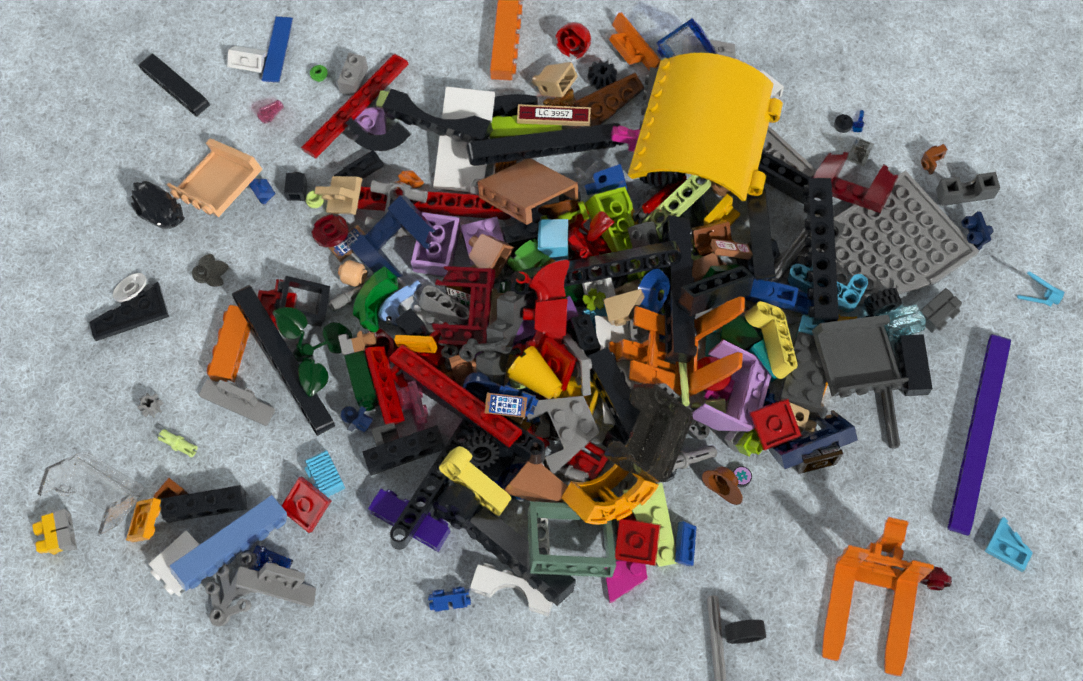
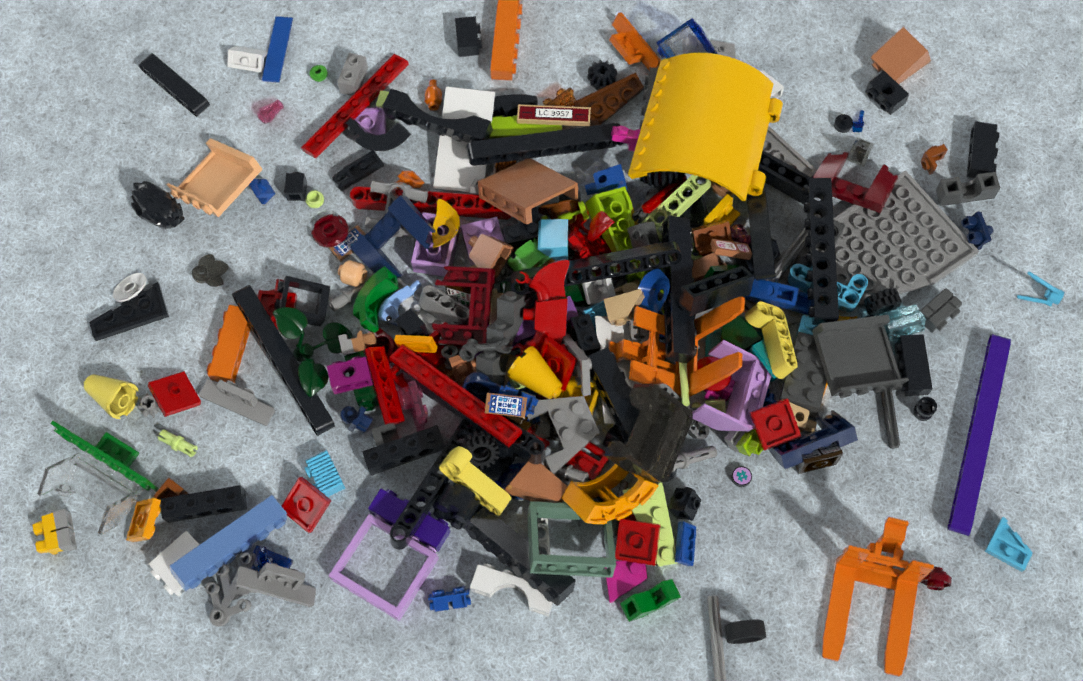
tan bracket [315,176,362,215] -> none
tan torso [532,62,578,97] -> none
red cylinder [555,22,591,59] -> none
lime plant [582,288,606,311] -> none
dark orange piece [702,466,743,505] -> none
none -> green bracket [50,420,159,492]
none -> light yellow cone [84,374,138,419]
none -> red plate [148,371,201,417]
none -> magenta brick [327,356,373,395]
none -> lavender window [329,514,439,621]
none -> orange plant [425,79,442,111]
none -> yellow piece [432,199,460,248]
none -> black brick [455,16,482,57]
none -> green brick [620,579,681,622]
none -> black brick [668,487,701,521]
none -> clear pink cone [730,224,751,245]
none -> black brick [865,71,909,115]
none -> nougat slope [871,27,931,84]
none -> black wheel [913,397,937,421]
none -> black brick [966,121,1000,178]

